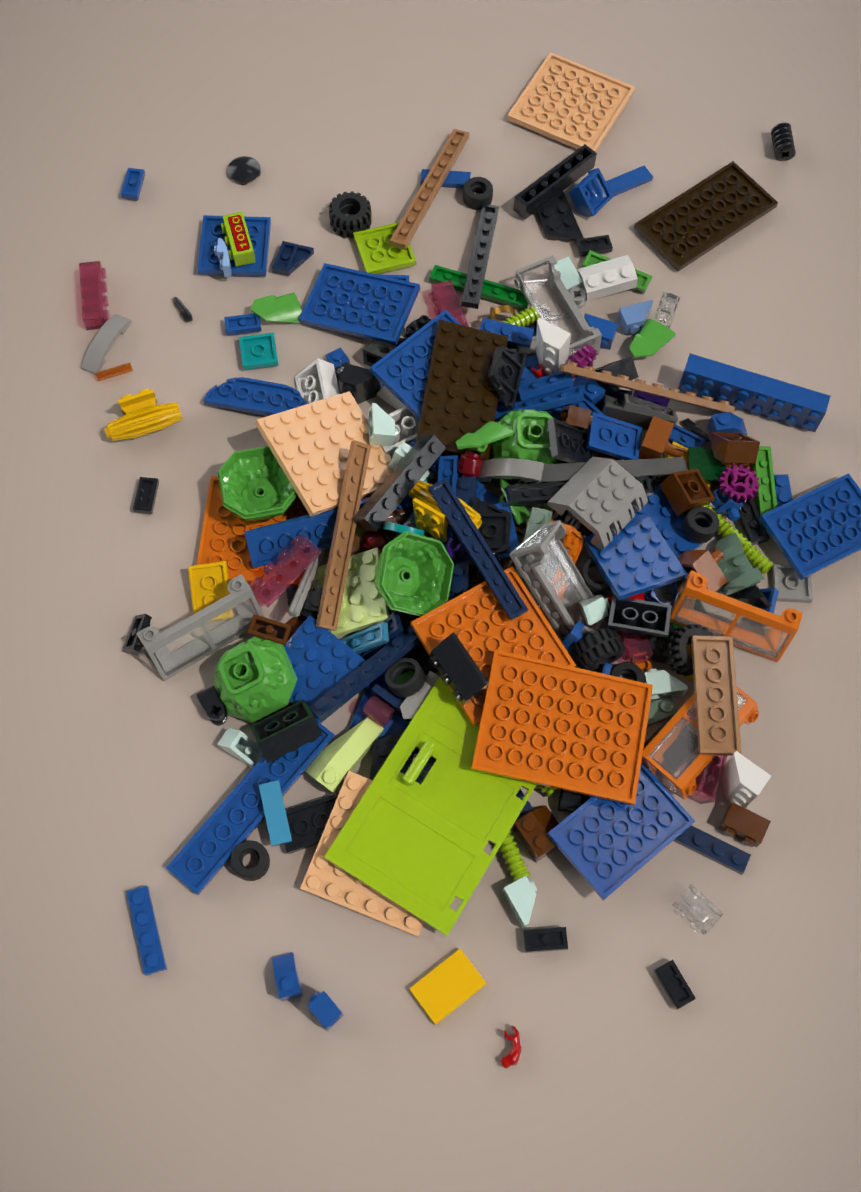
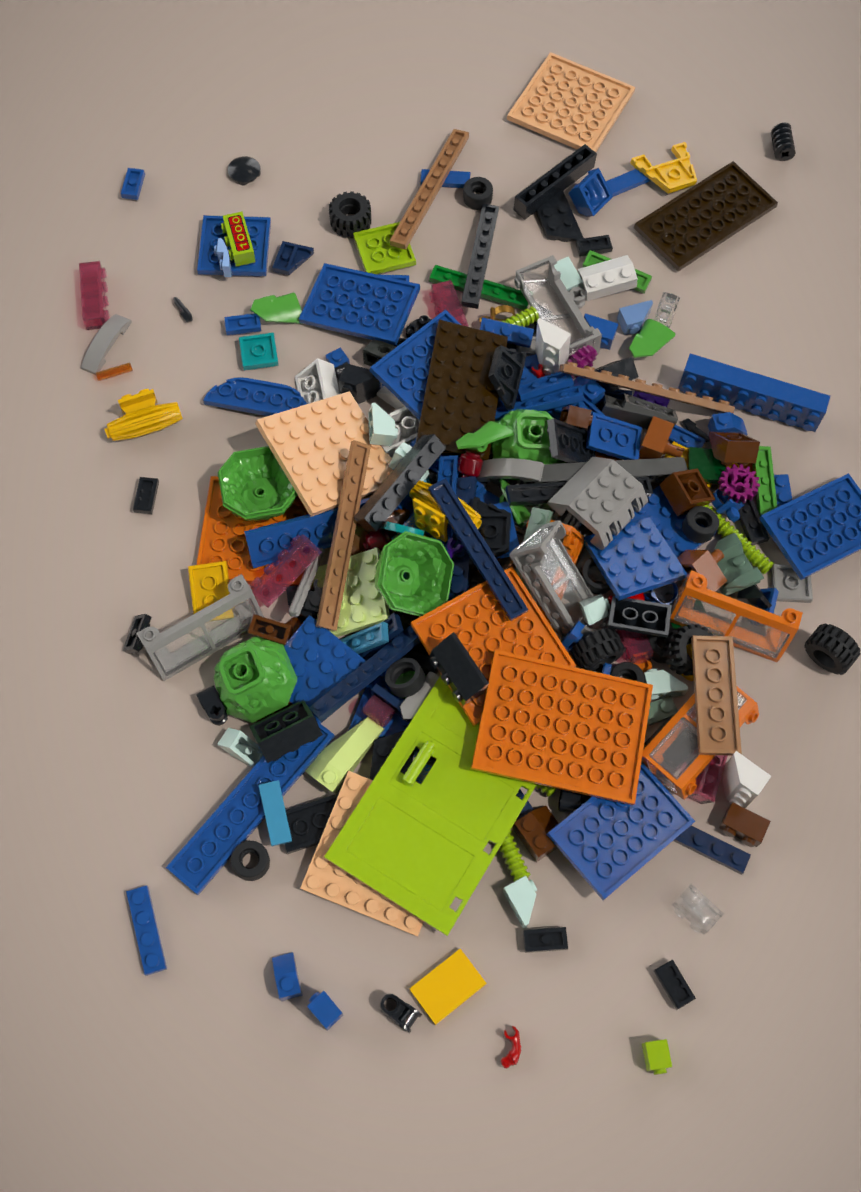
none -> black piece [380,994,422,1034]
none -> yellow wing [630,142,697,194]
none -> lime brick [642,1039,672,1075]
none -> black tyre [804,624,861,675]

